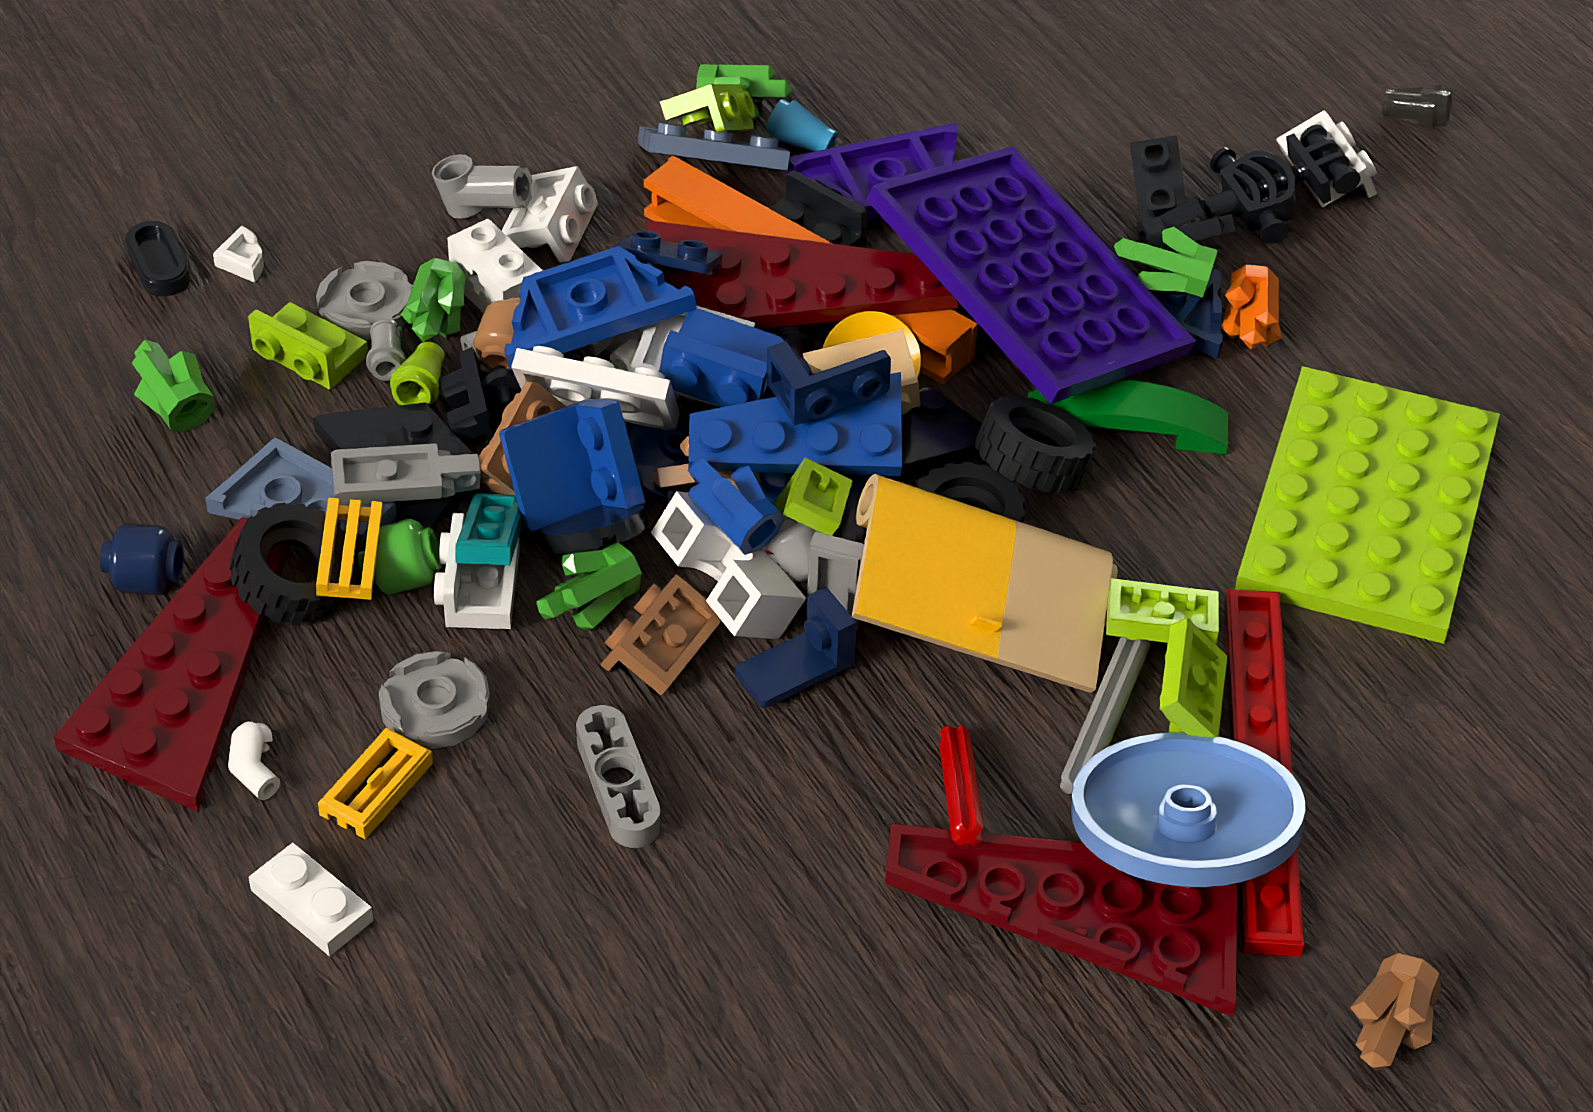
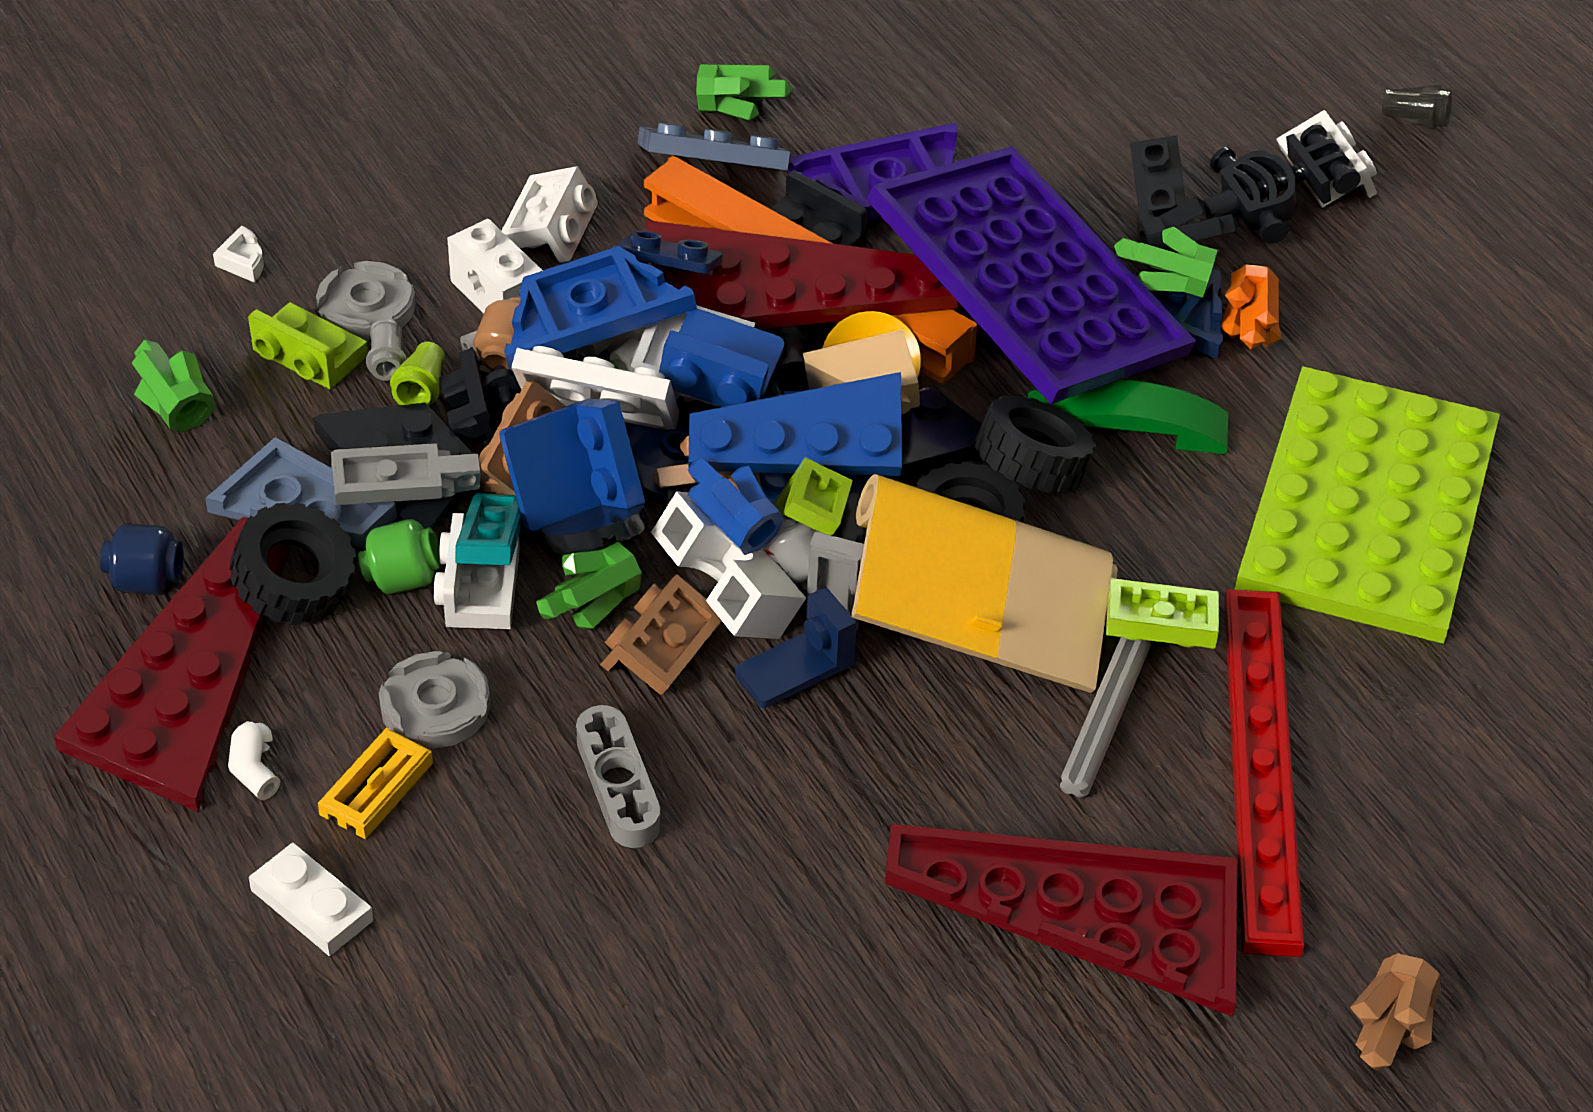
black tile [125,221,191,296] -> none
yellow tile [316,498,382,600] -> none
bright green rock [401,258,467,342] -> none
light grey piece [432,154,533,219] -> none
lime bracket [660,84,755,133] -> none
dark azure cone [766,99,838,152] -> none
dark blue bracket [767,341,891,426] -> none
red axle [939,725,984,846] -> none
medium blue dish [1071,733,1305,887] -> none
lime bracket [1159,618,1227,738] -> none

